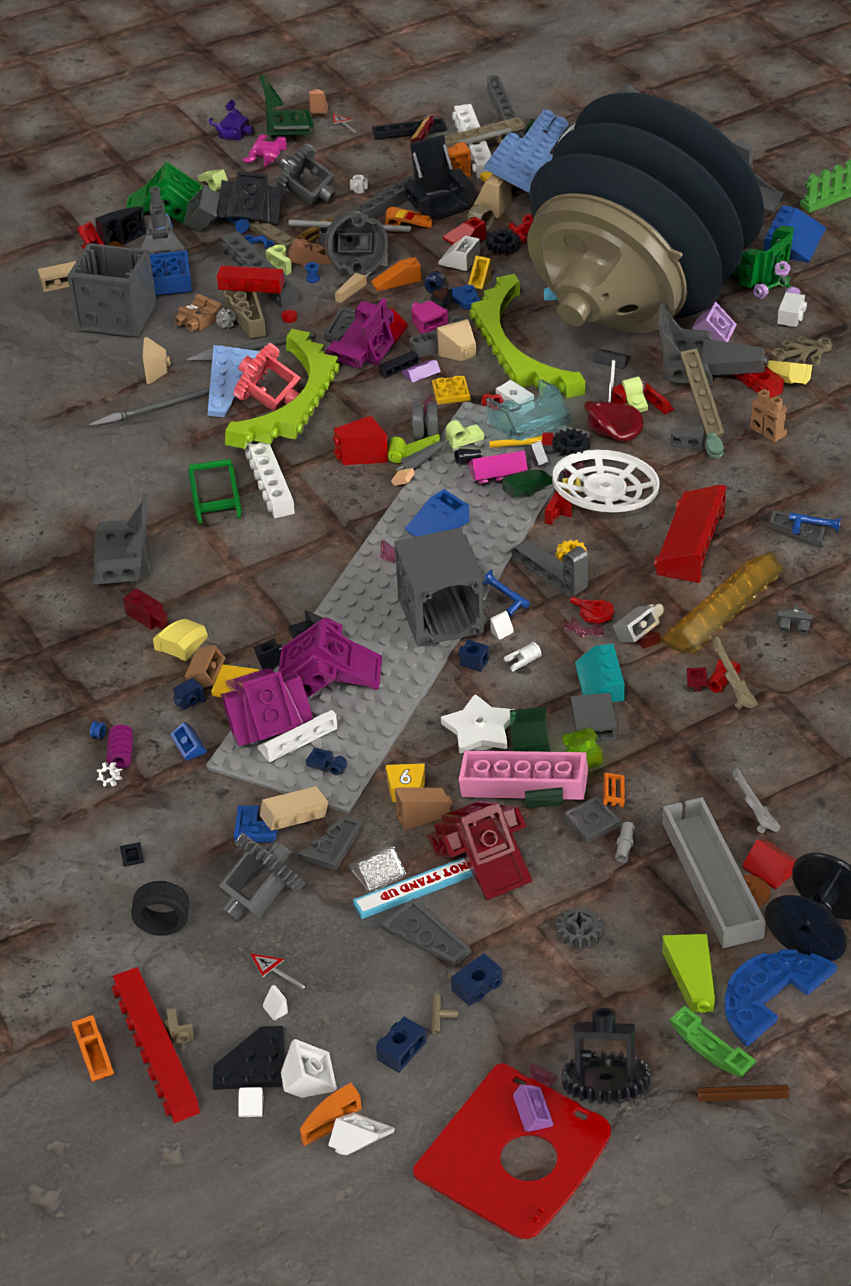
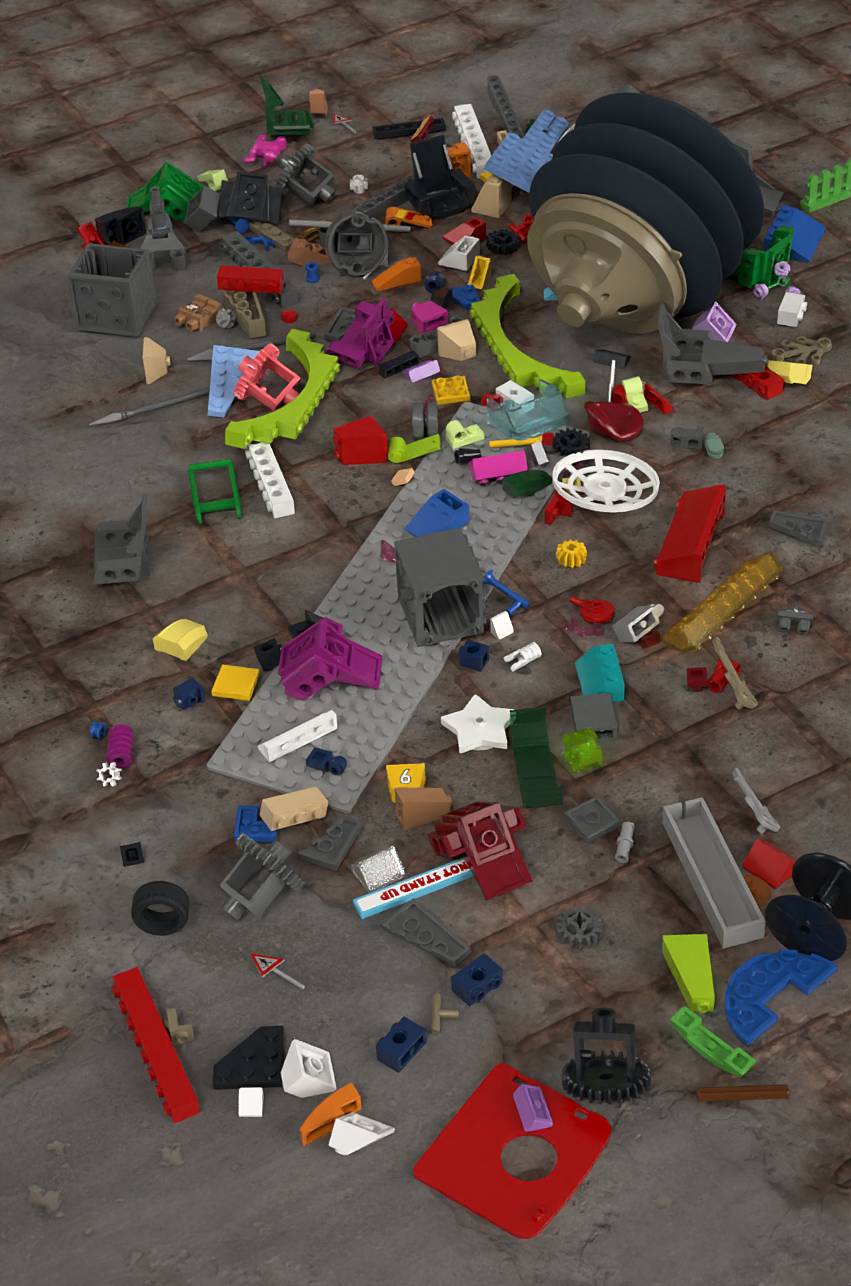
tan brick [38,261,76,292] -> none
orange slope [71,1015,114,1082] -> none
dark red brick [123,588,169,630] -> none
blue slope [149,250,192,295] -> none
blue slope [170,721,207,761] -> none
medium nougat brick [184,645,225,688] -> none
dark purple torso [209,99,254,140] -> none
magenta piece [220,668,313,746] -> none
white slope [263,985,288,1020] -> none
yellowish green plate [265,244,292,275] -> none
tan piece [335,273,367,303] -> none
dark grey bar [395,441,449,472] -> none
dark tan plate [445,117,525,148] -> none
bright pink brick [459,751,588,800] -> none
dark tan helmet [467,204,495,231] -> none
dark grey beam [511,539,588,598] -> none
clear pink slope [530,1063,557,1088] -> none
orange tile [603,773,625,807] -> none
dark tan plate [680,348,724,437] -> none
medium nougat hips [750,389,787,442] -> none
blue piece [789,512,841,534] -> none

